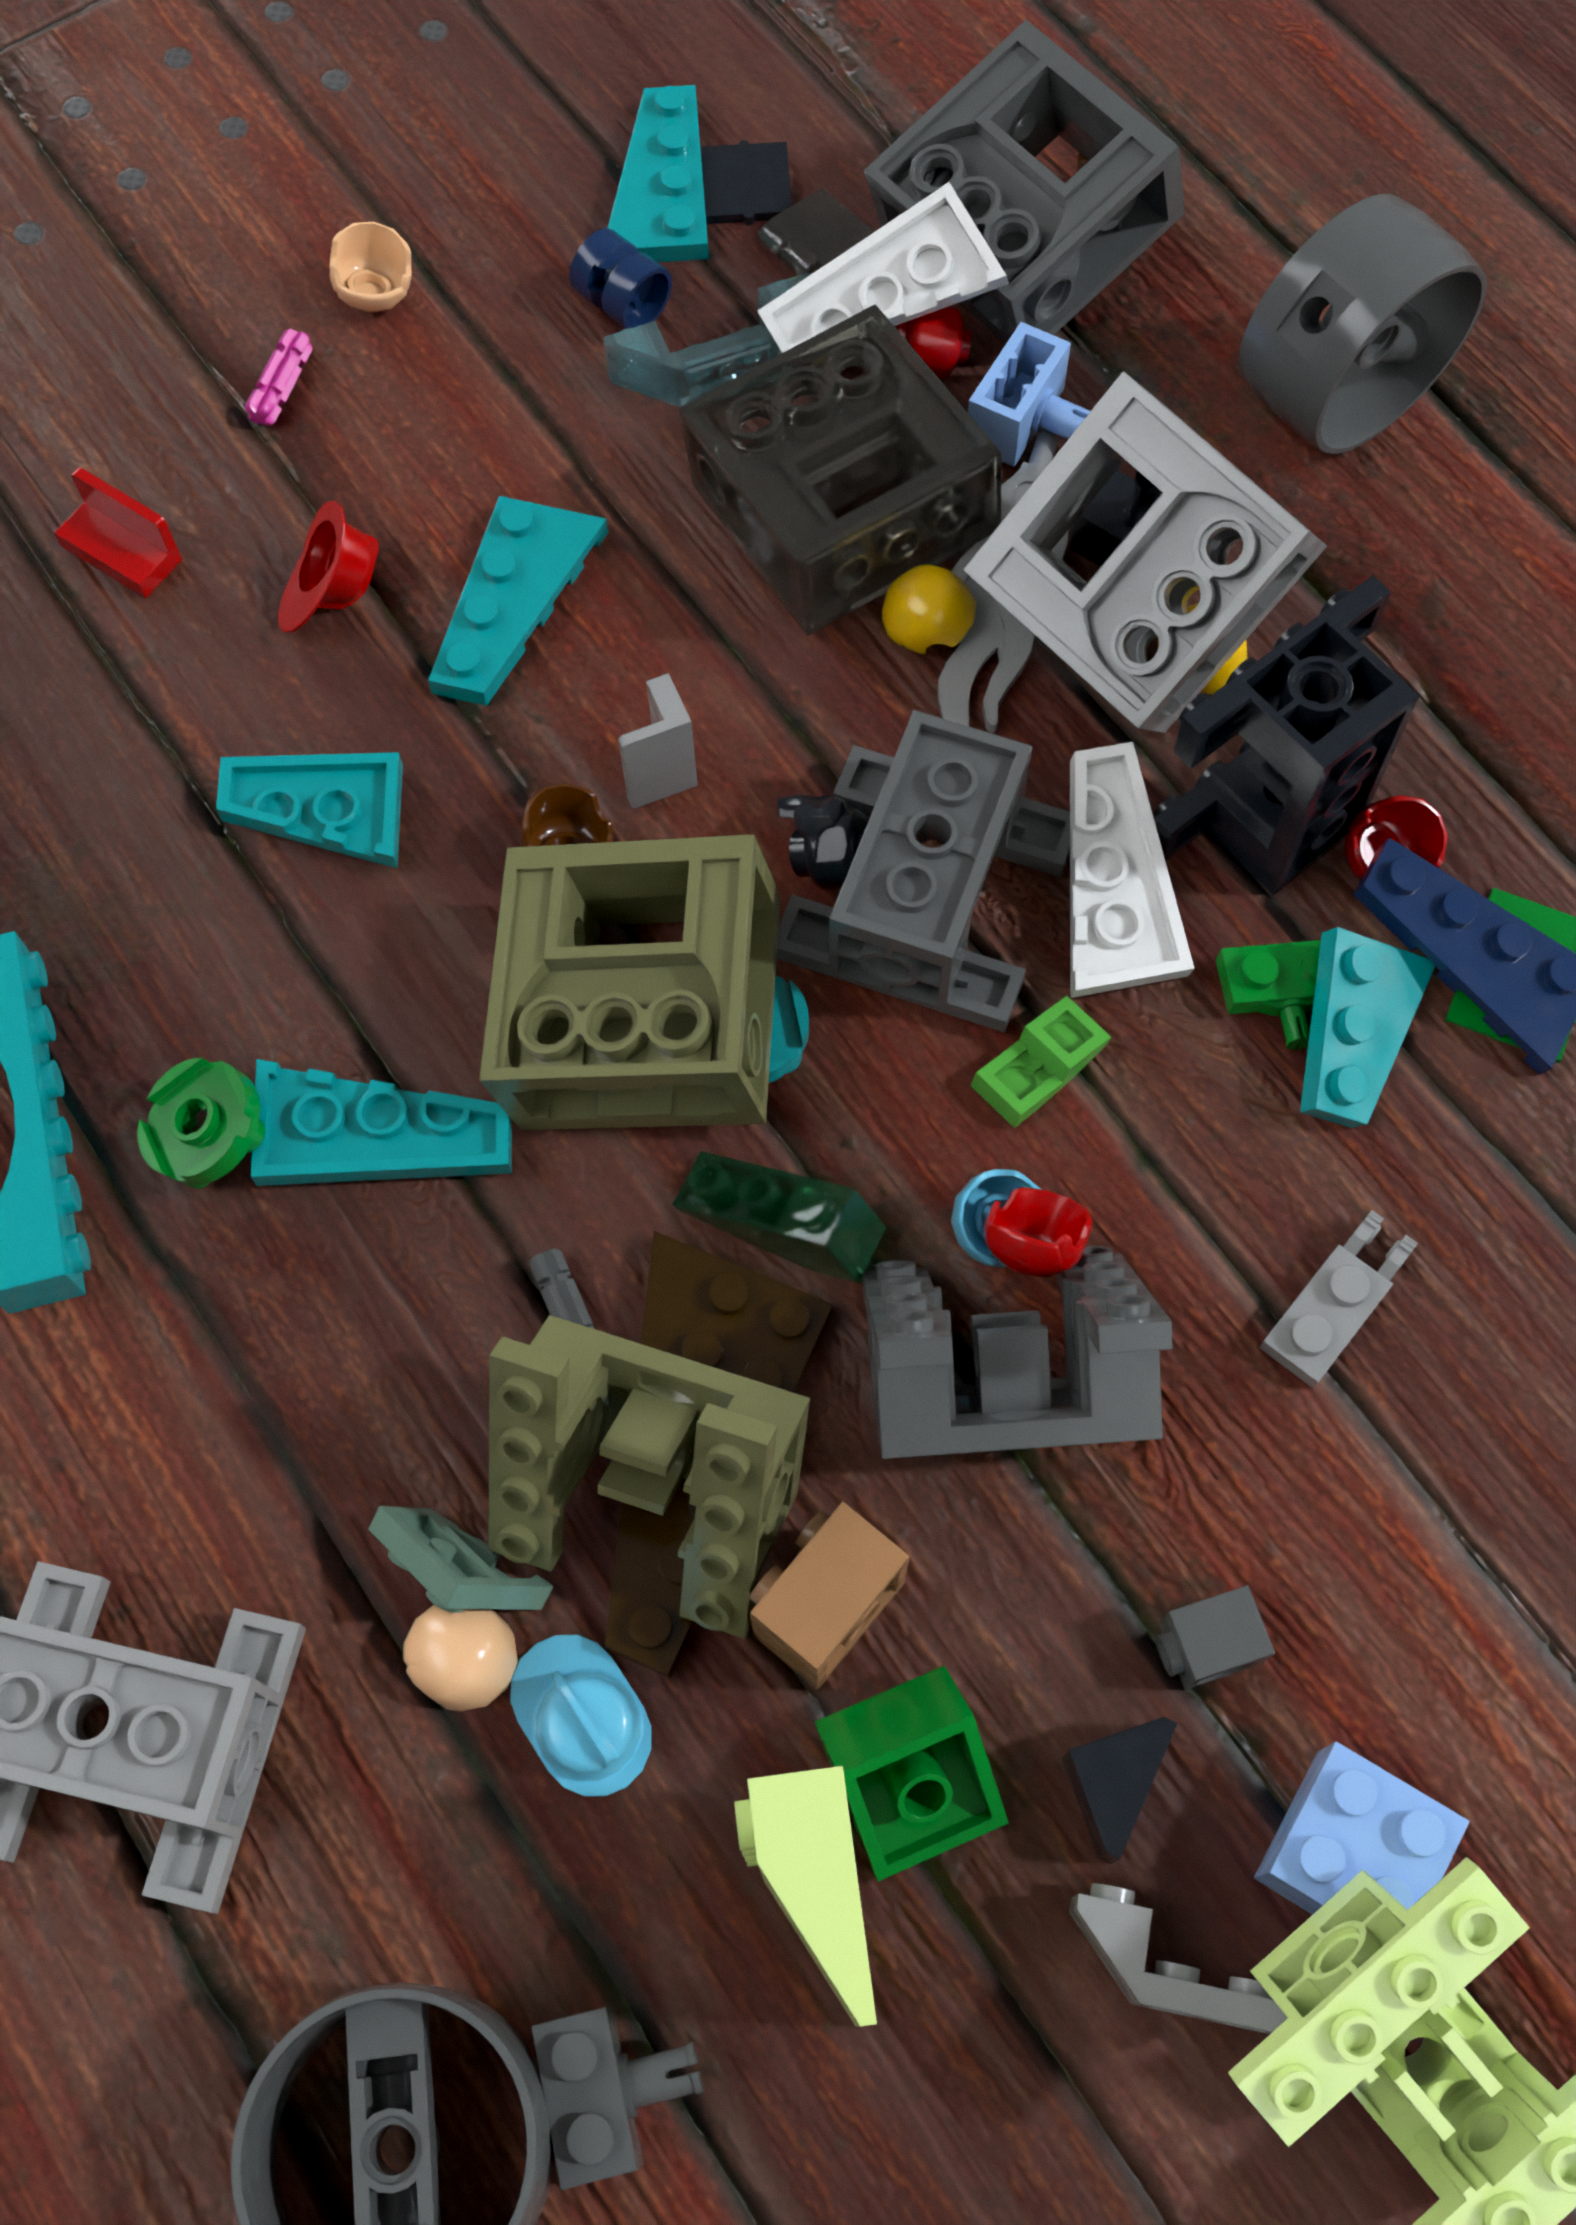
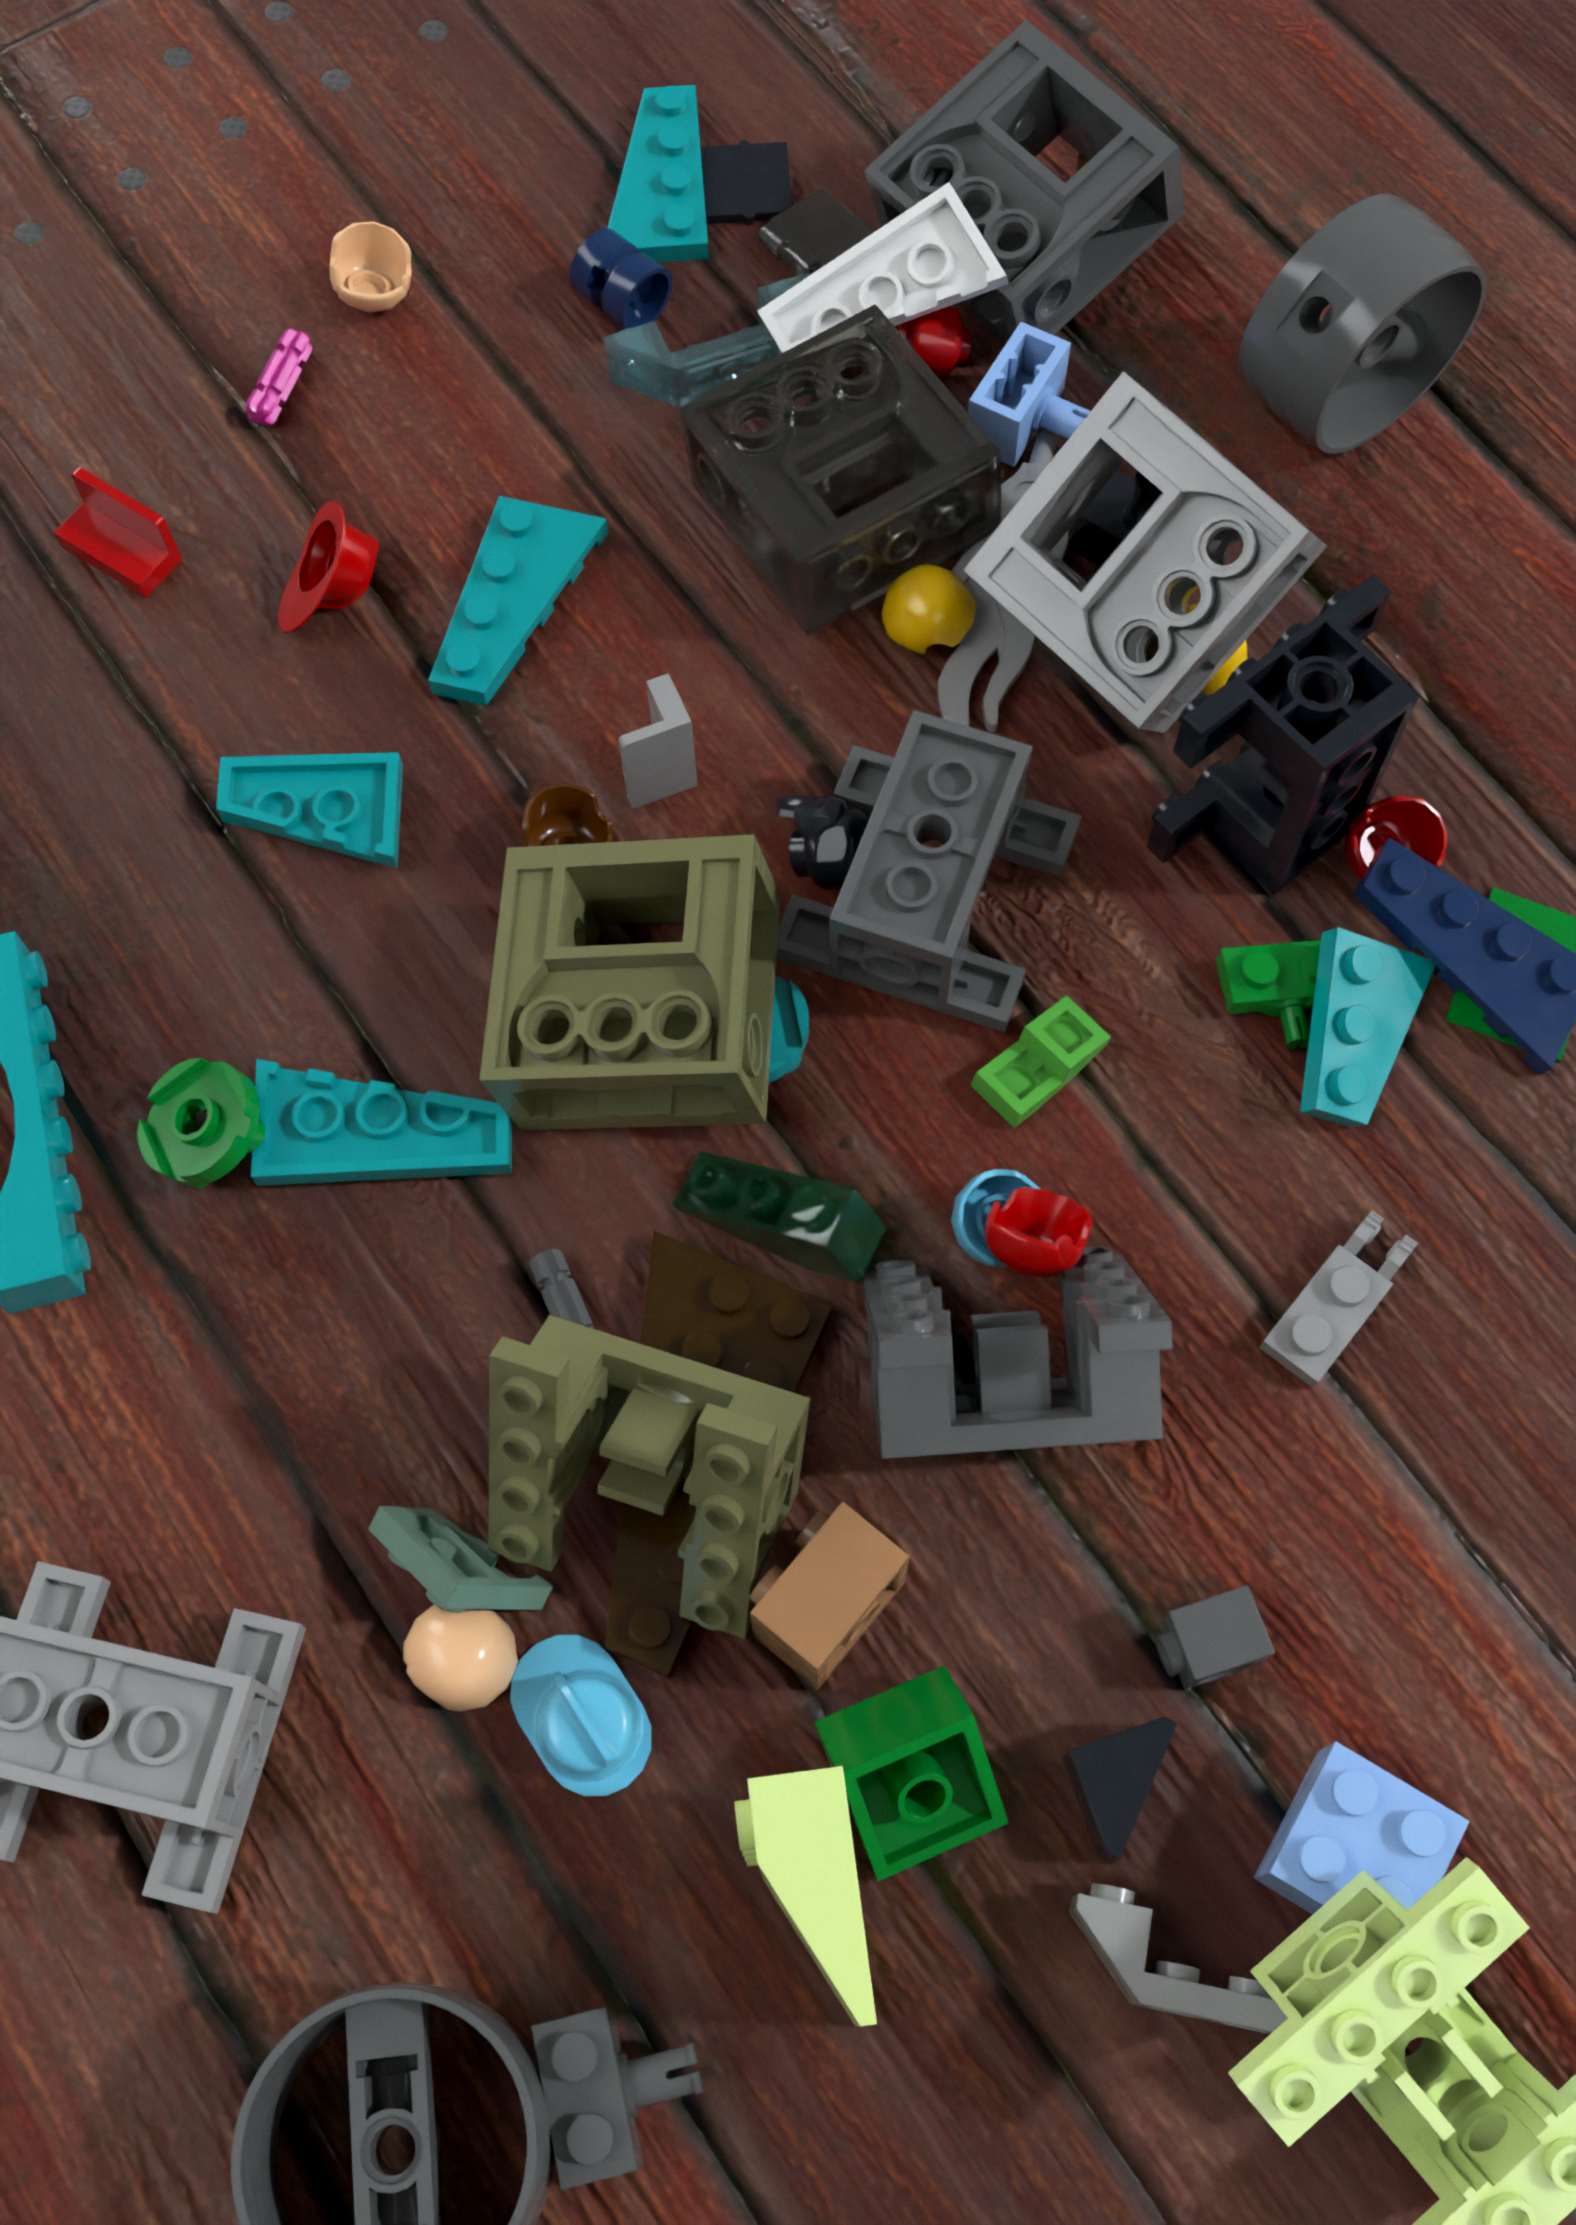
white wing [1070,742,1195,998] -> none

